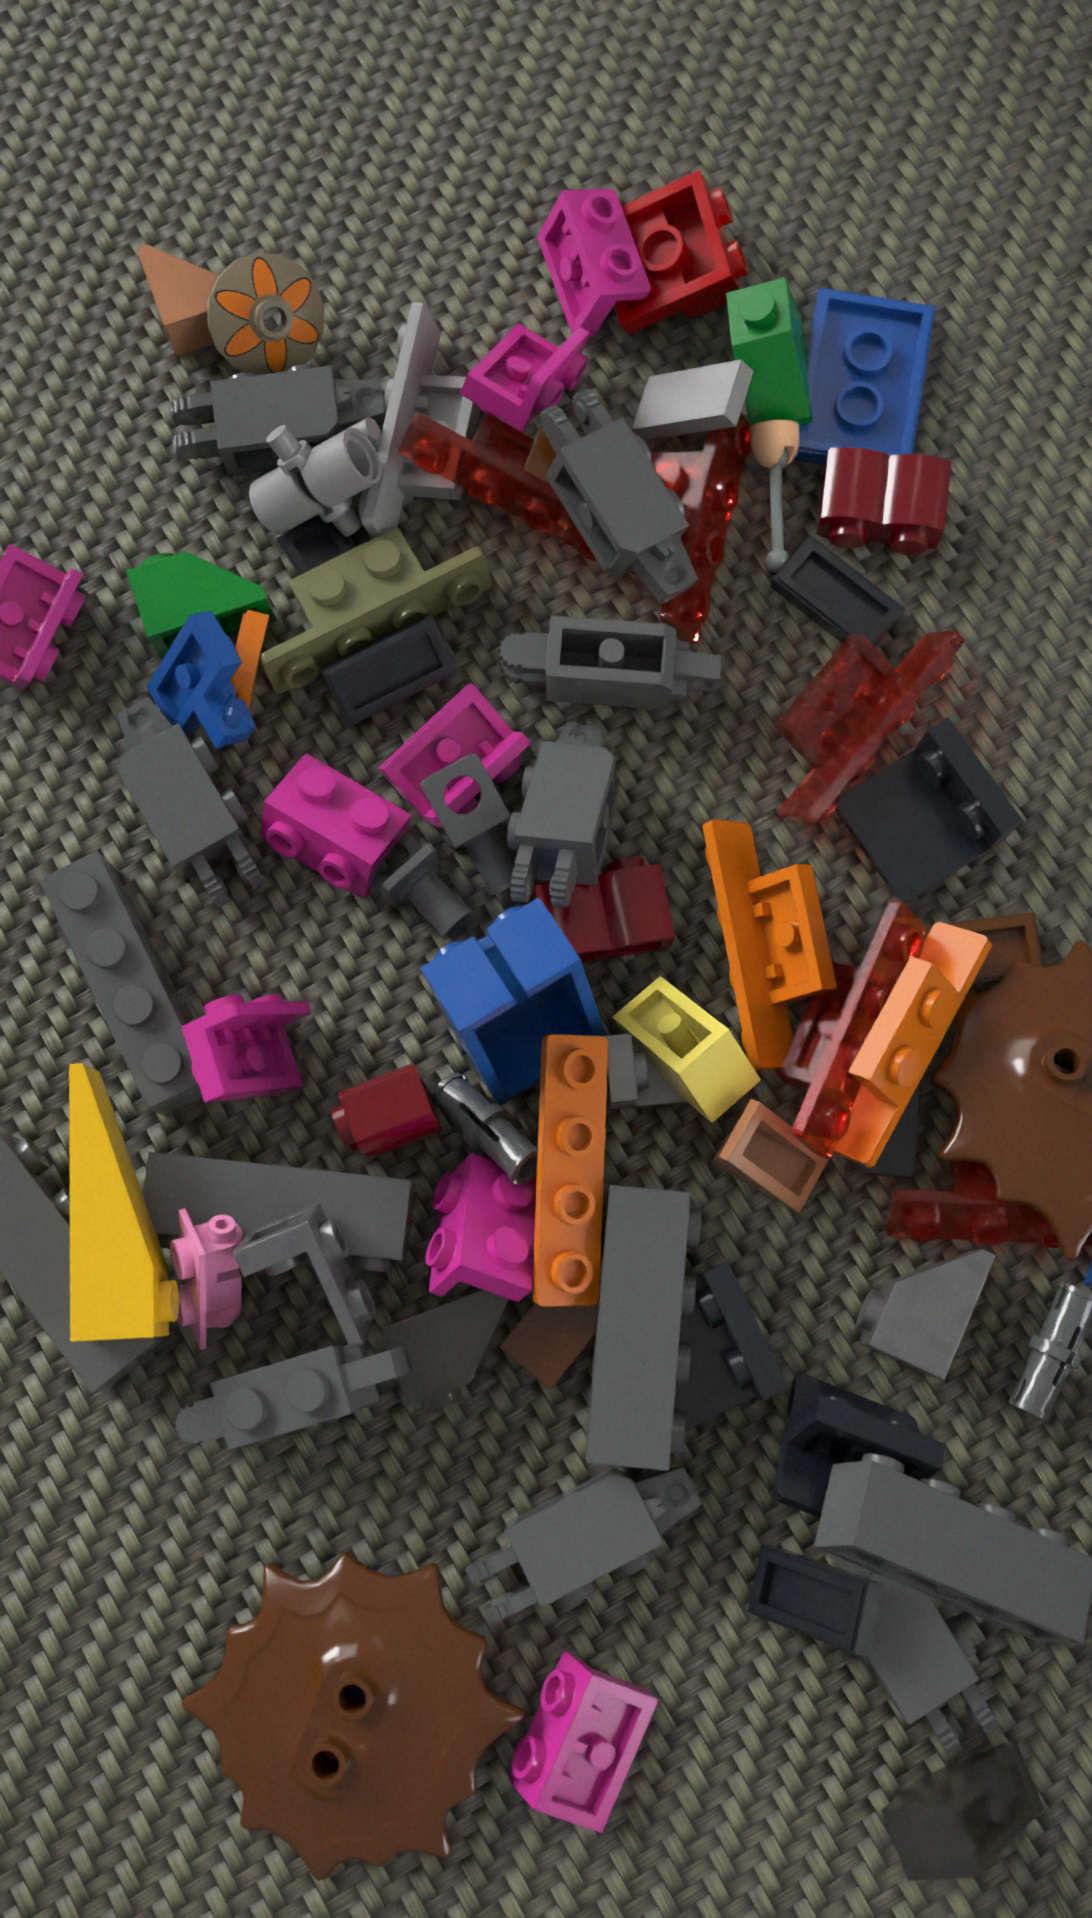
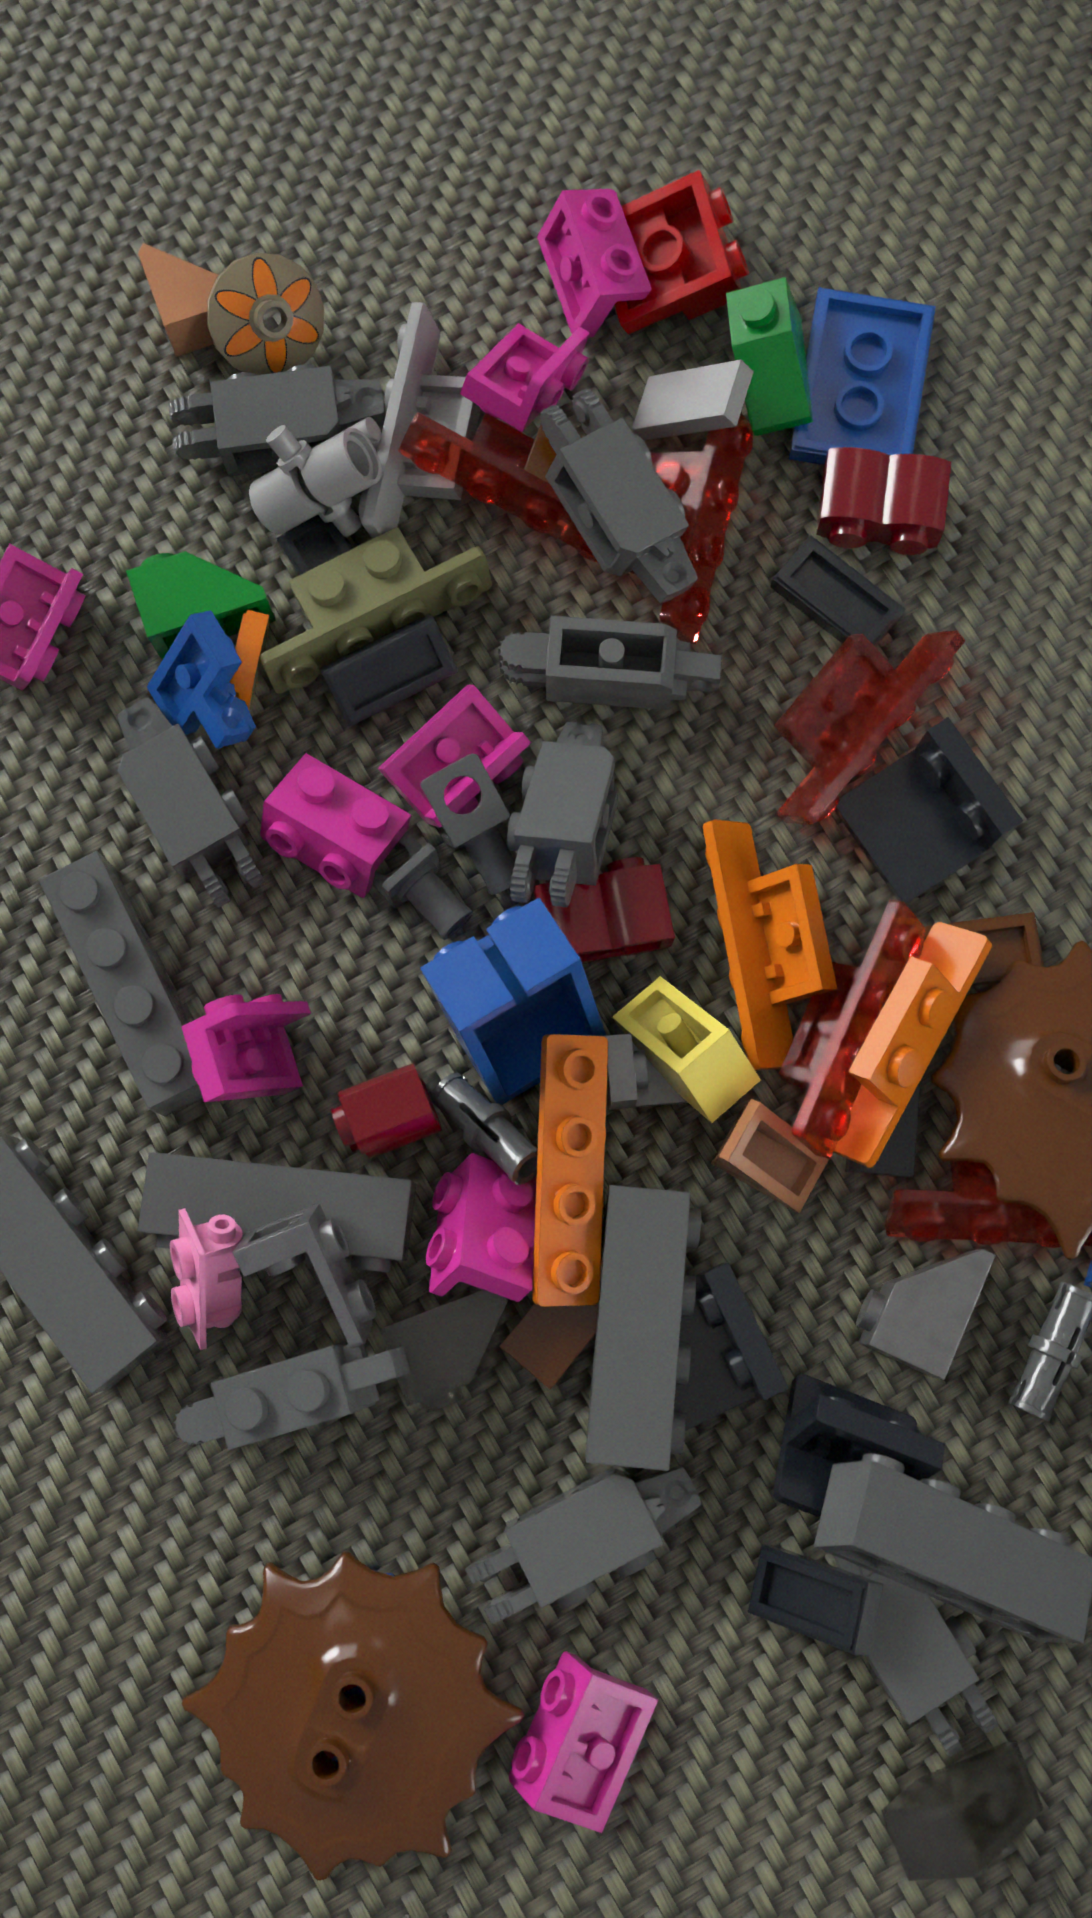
yellow slope [69,1063,179,1342] -> none
hinge [750,420,800,573] -> none

